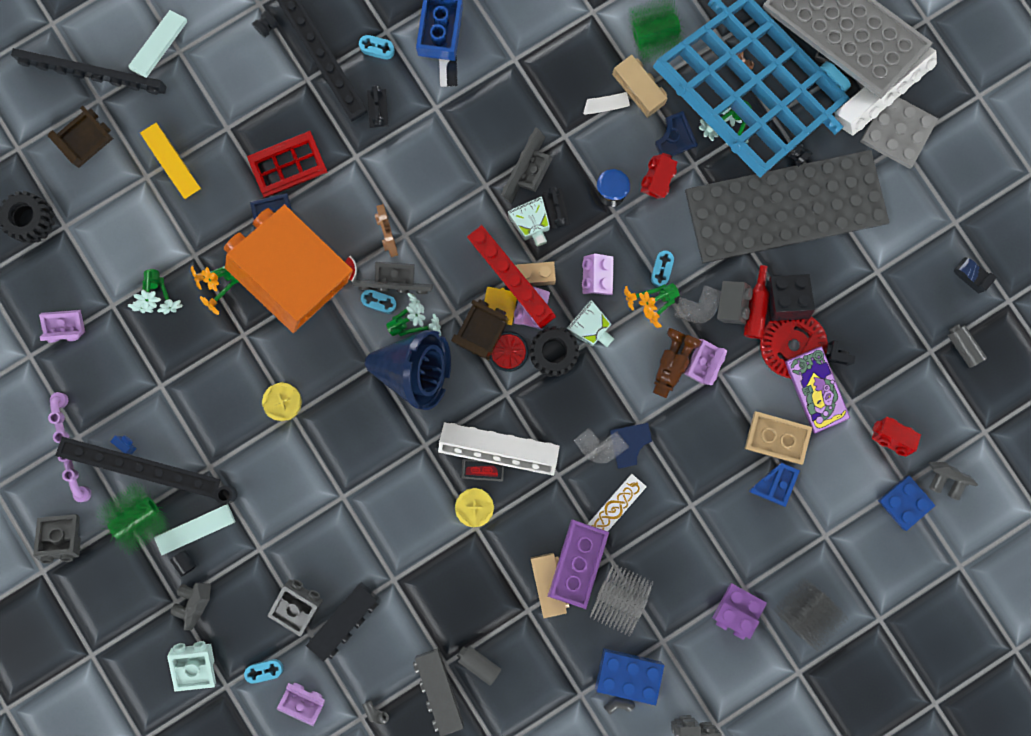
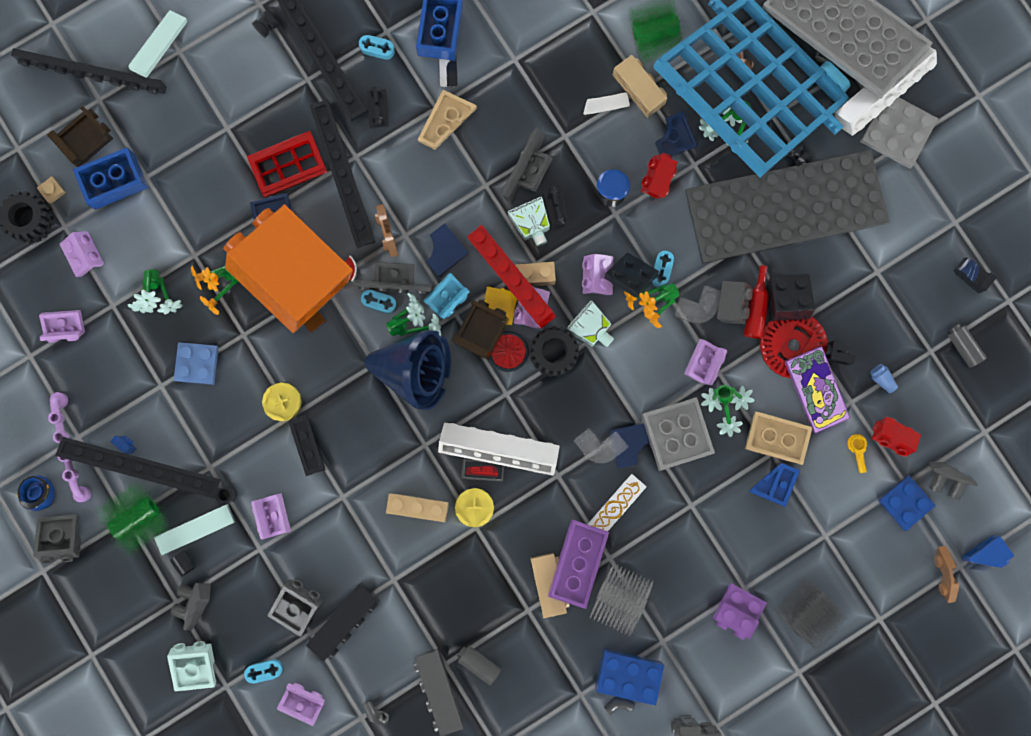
yellow slope [140,122,201,199] -> none
reddish brown piece [653,328,702,398] -> none
none -> blue piece [17,475,55,511]
none -> tan plate [37,176,66,204]
none -> lavender bracket [60,231,104,277]
none -> blue brick [73,147,148,210]
none -> medium blue plate [173,342,219,385]
none -> lavender bracket [251,493,291,540]
none -> black plate [288,414,326,476]
none -> reddish brown tile [304,311,327,333]
none -> black plate [310,99,376,249]
none -> tan brick [386,493,449,522]
none -> tan wing [418,90,477,150]
none -> medium azure bracket [423,273,470,319]
none -> dark blue tile [427,223,469,277]
none -> black plate [604,252,659,298]
none -> light grey plate [641,397,715,471]
none -> light aqua plant [701,385,755,437]
none -> yellow plate [847,434,867,473]
none -> medium blue cone [870,364,898,393]
none -> medium nougat plate [934,546,959,603]
none -> blue slope [961,535,1014,568]

